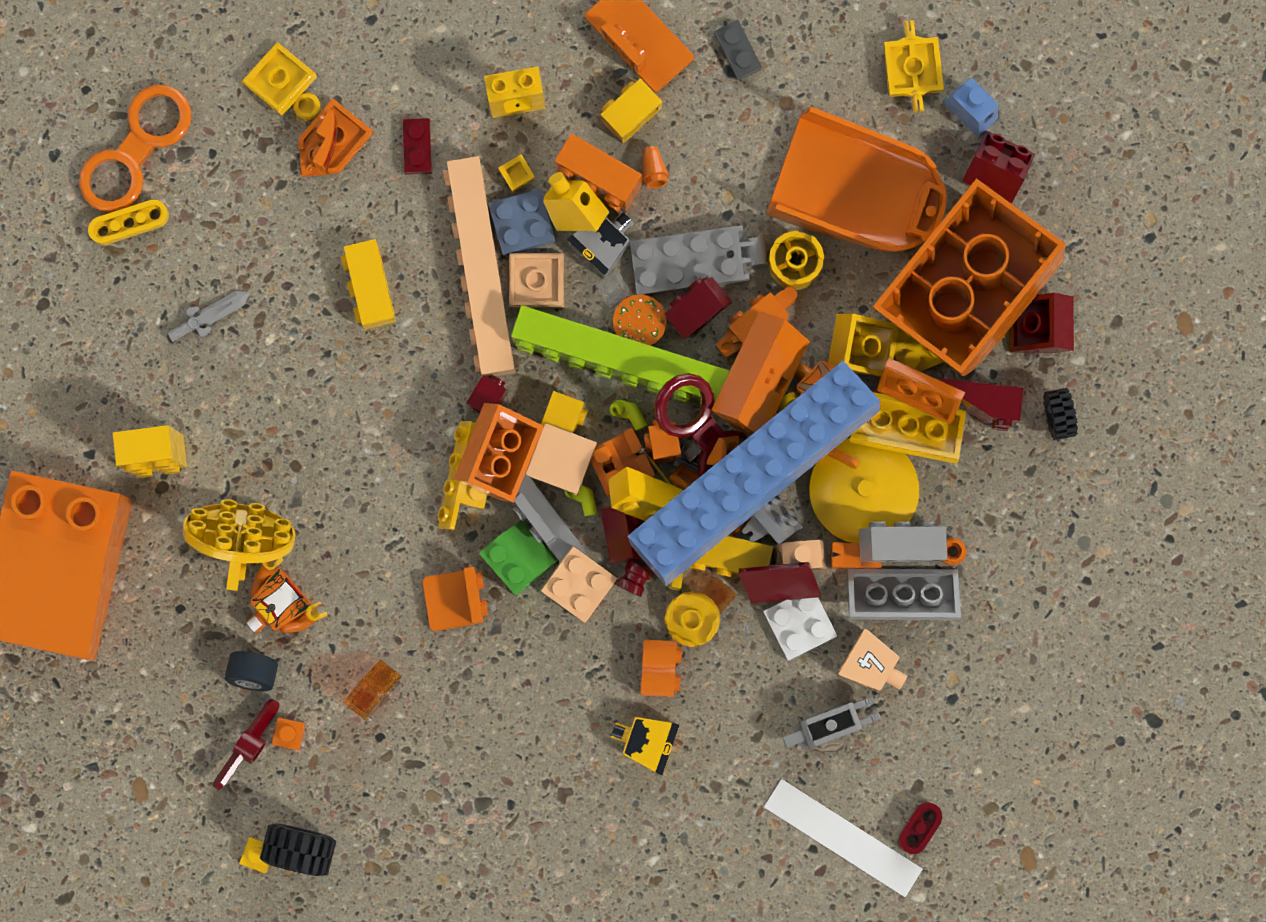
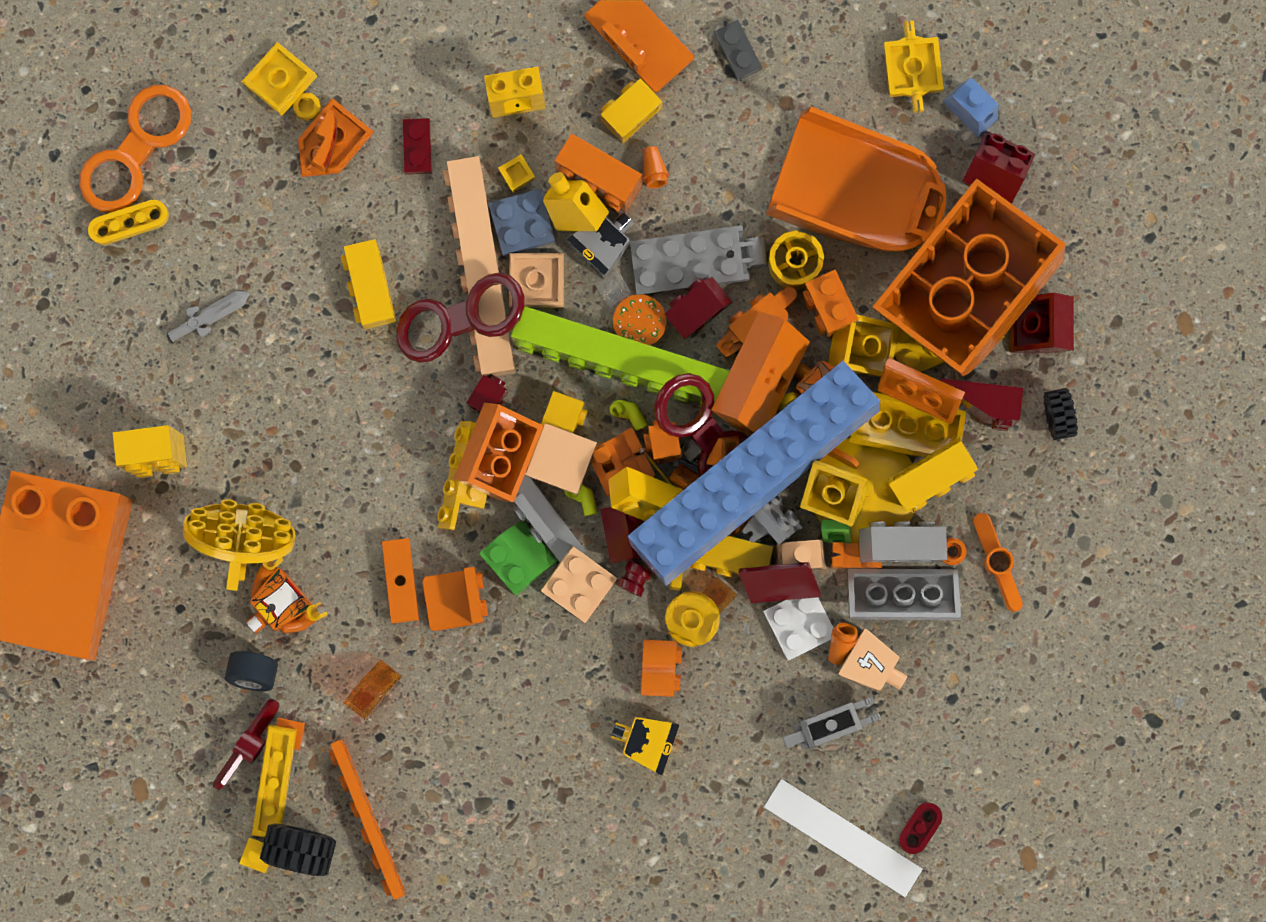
none -> yellow tile [252,725,297,837]
none -> orange plate [329,740,406,900]
none -> orange tile [382,538,419,624]
none -> dark red bar [396,273,525,363]
none -> yellow slope [800,460,868,527]
none -> orange bracket [802,269,859,339]
none -> bright green plate [821,519,851,543]
none -> orange cone [828,623,858,665]
none -> yellow brick [888,437,978,512]
none -> orange piece [973,513,1023,612]

